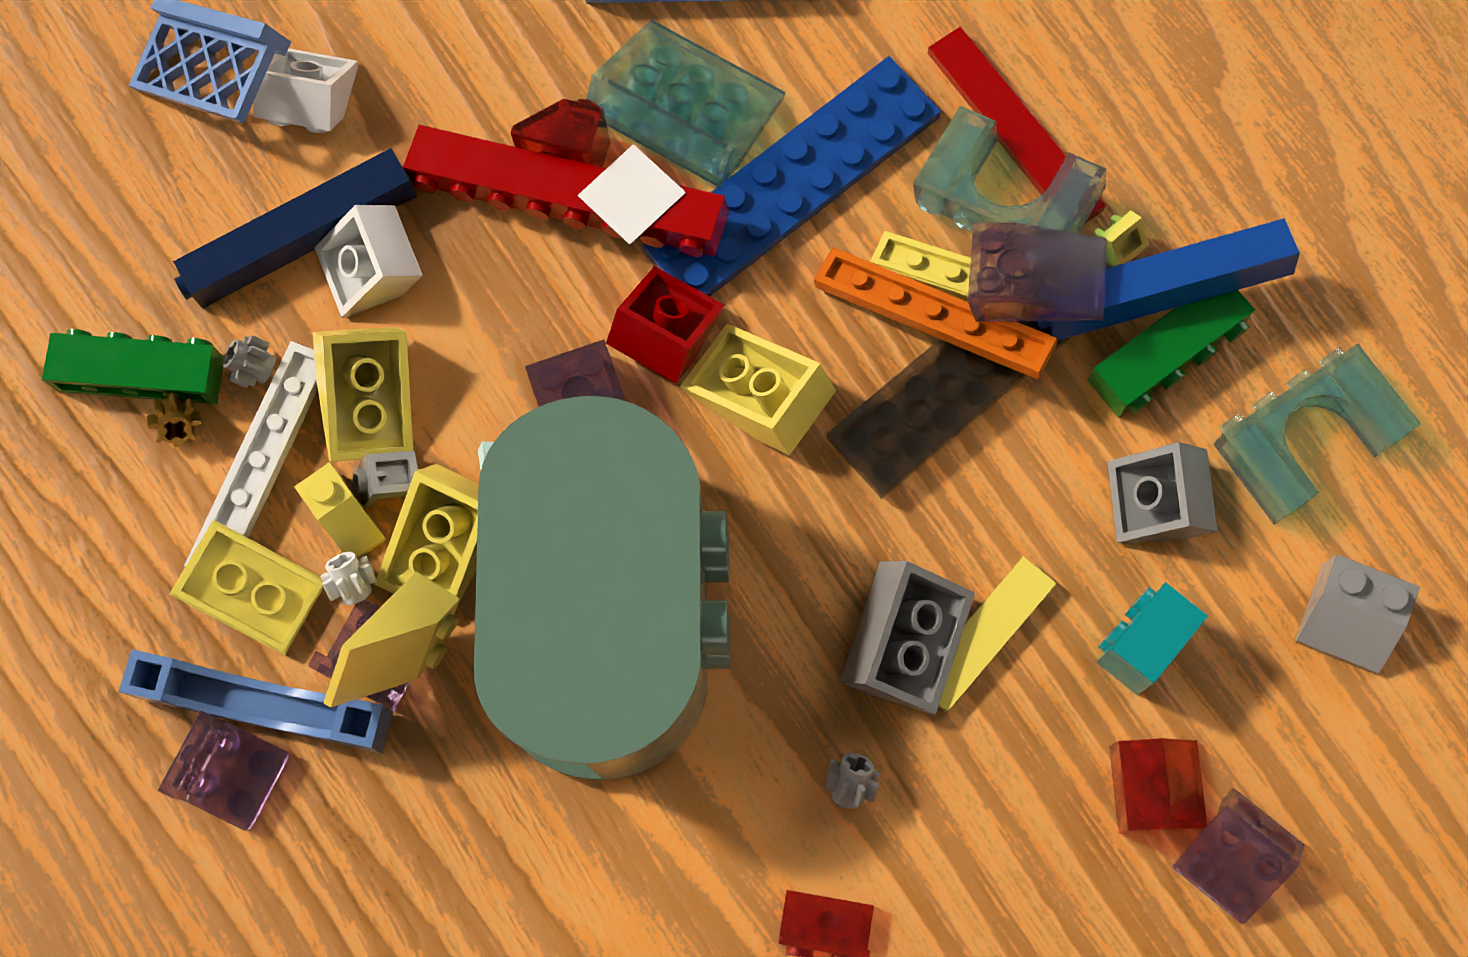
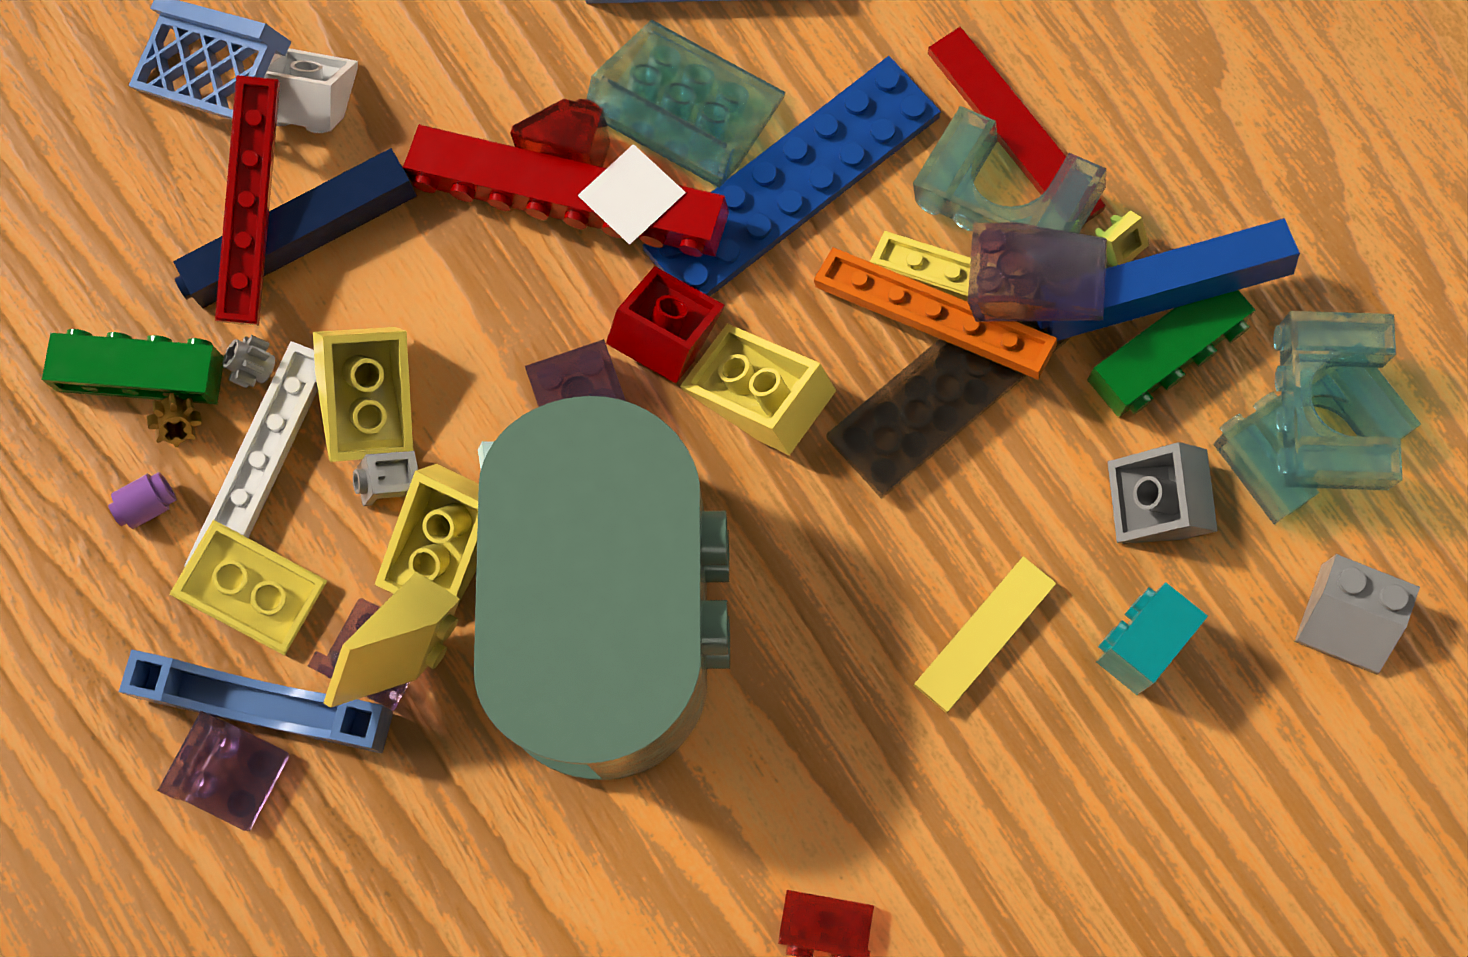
light yellow slope [294,462,387,559] -> none
white slope [315,205,423,318] -> none
white gear [320,552,377,605] -> none
light grey gear [824,753,880,809] -> none
light grey slope [839,561,975,715] -> none
clear red slope [1109,738,1208,834] -> none
bracket [1173,788,1305,924] -> none
none -> medium lavender brick [108,472,177,529]
none -> red tile [215,75,280,326]
none -> clear light blue arch [1273,311,1403,490]

